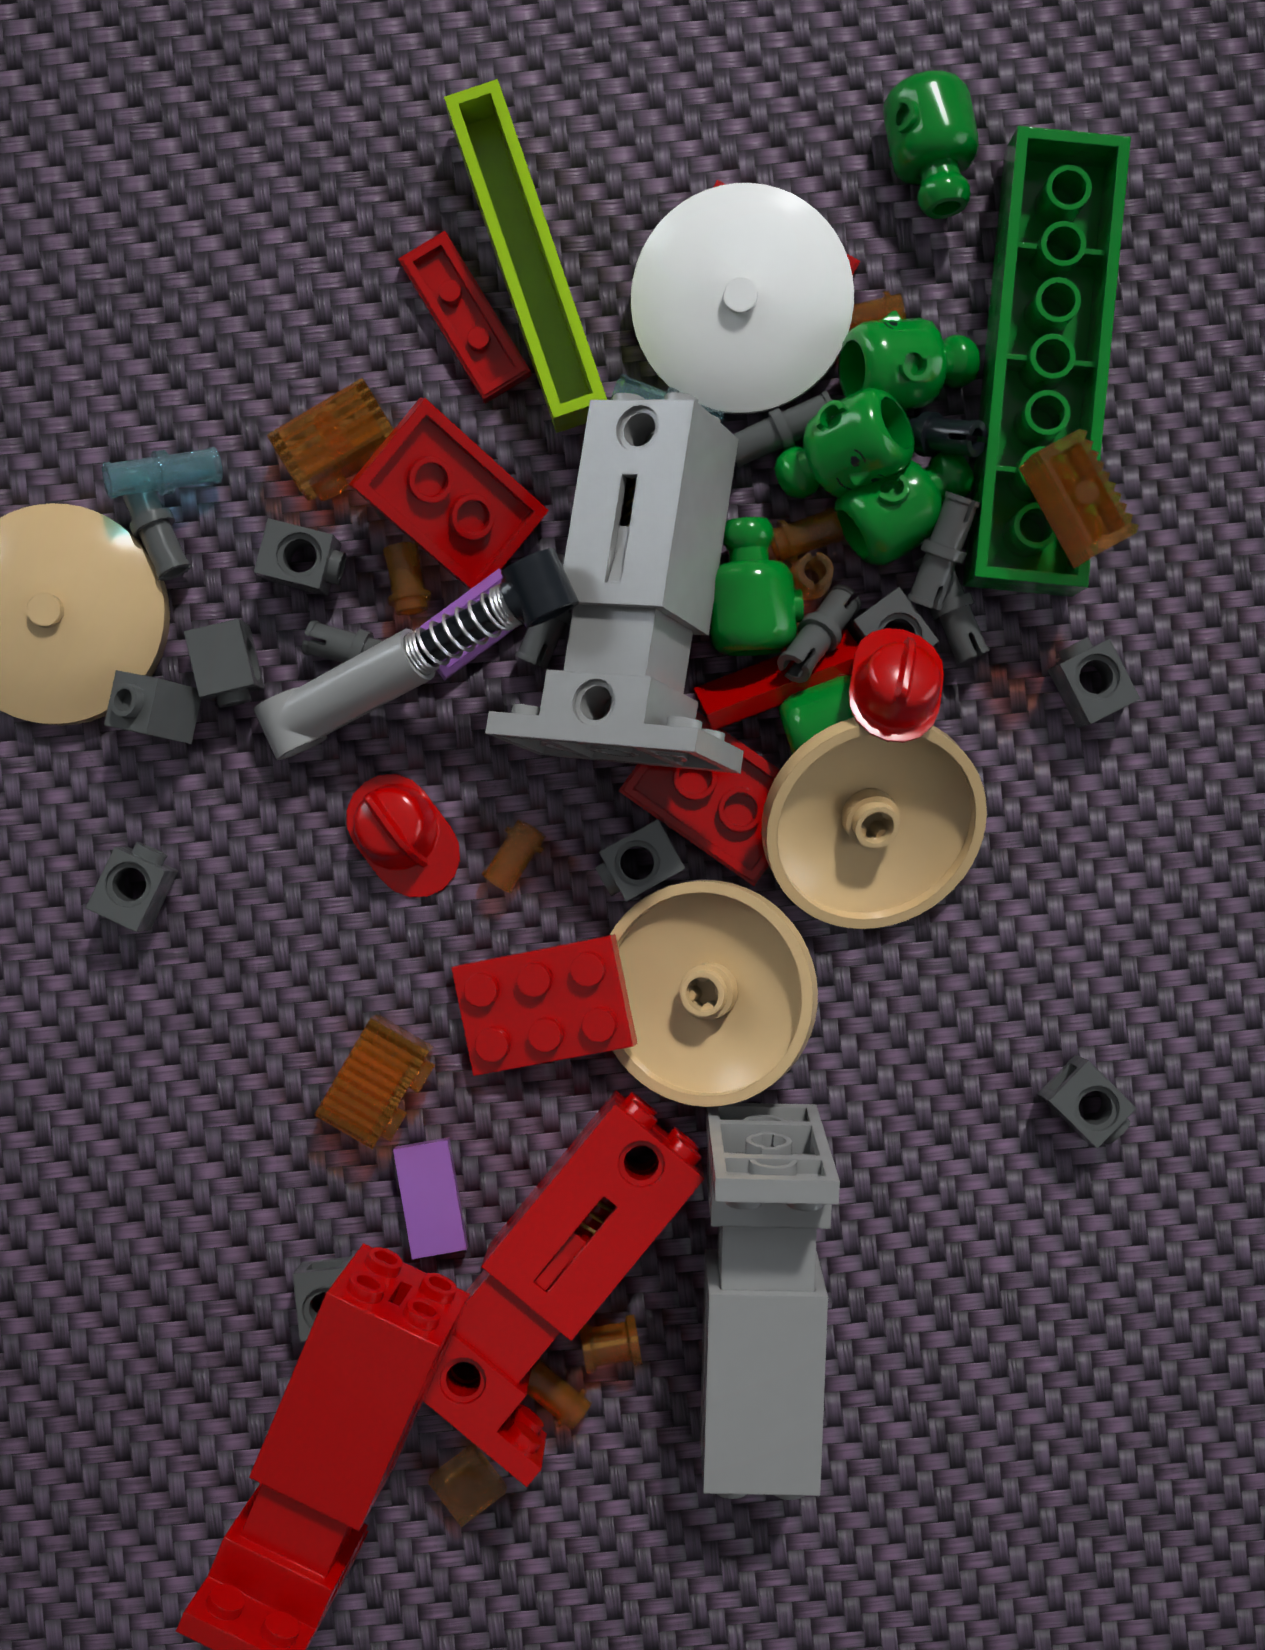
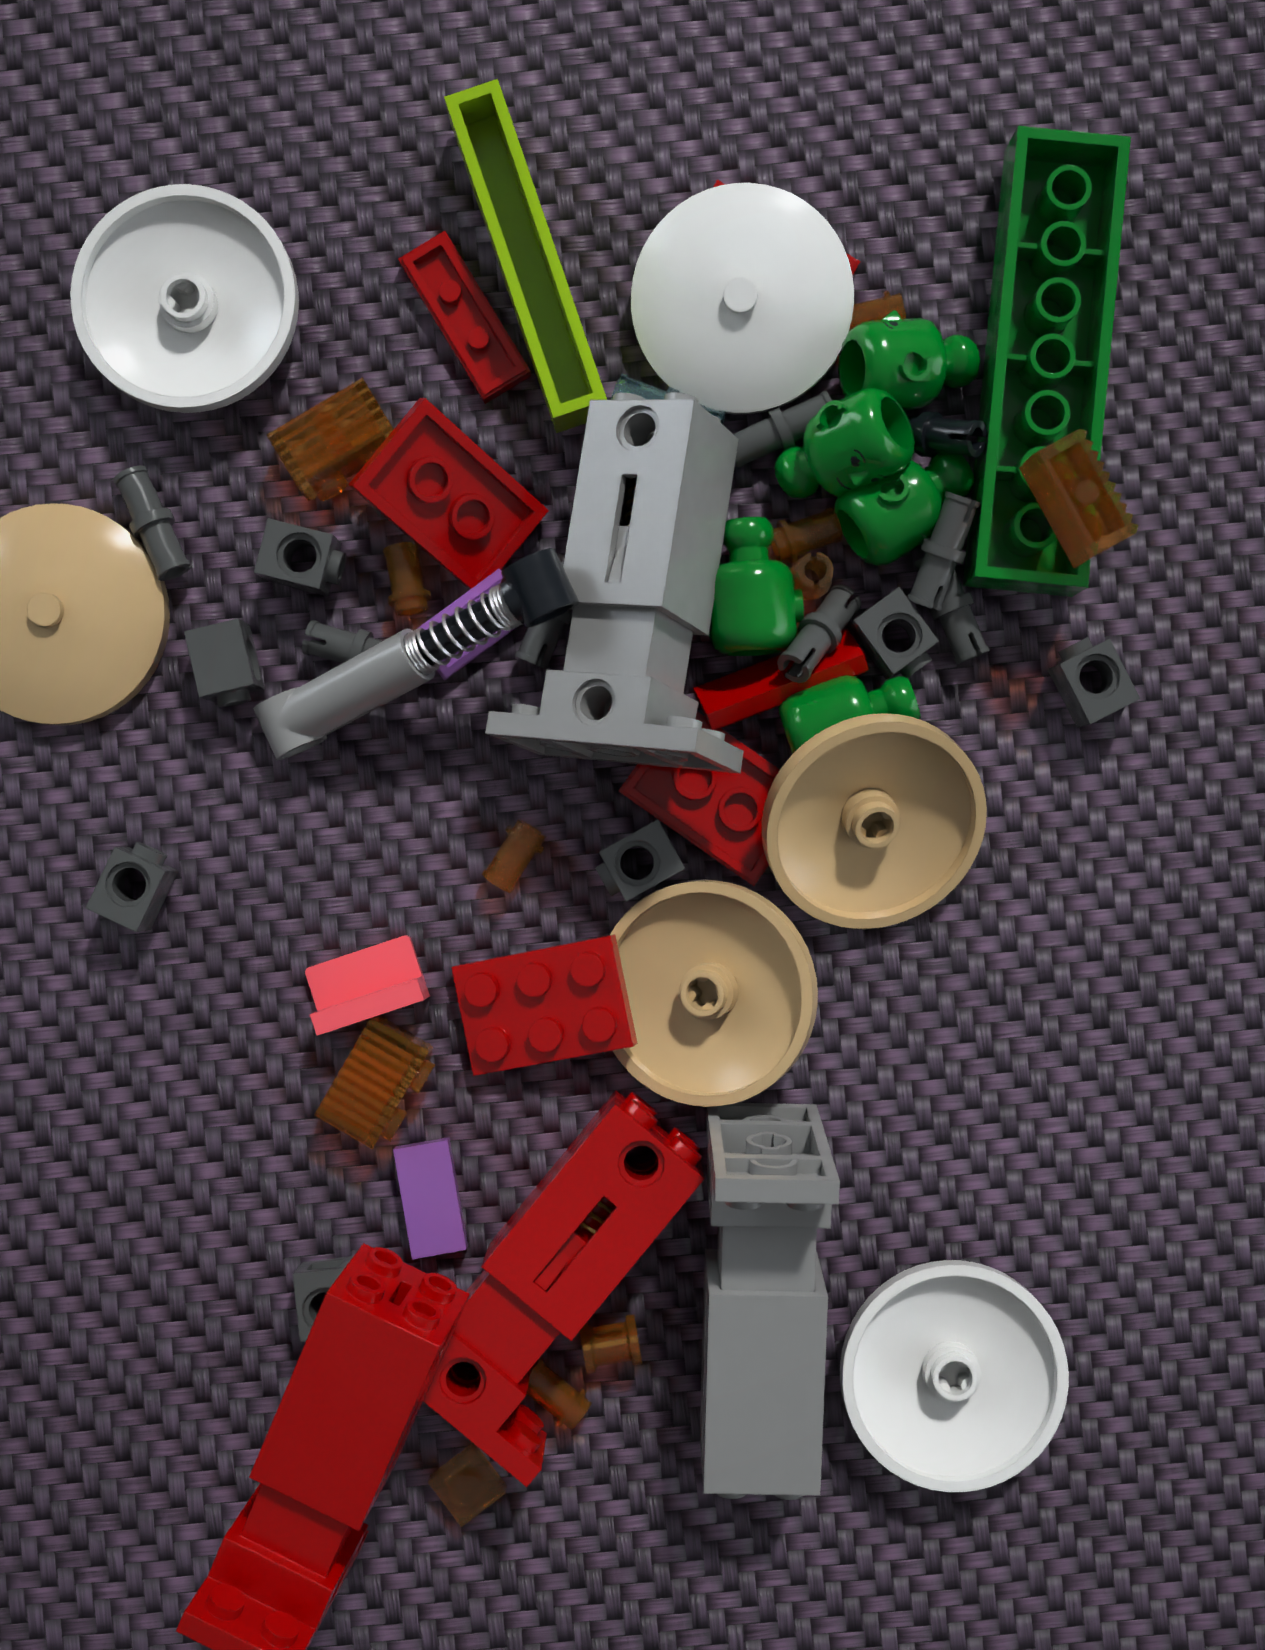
clear light blue pin [102,447,223,499] -> none
dark grey brick [104,670,201,744] -> none
red piece [346,774,460,897] -> none
red piece [849,628,944,743] -> none
green piece [883,70,979,219] -> none
dark grey brick [1037,1055,1137,1149] -> none
none -> white dish [70,184,299,413]
none -> coral panel [305,935,430,1036]
none -> white dish [840,1260,1069,1492]

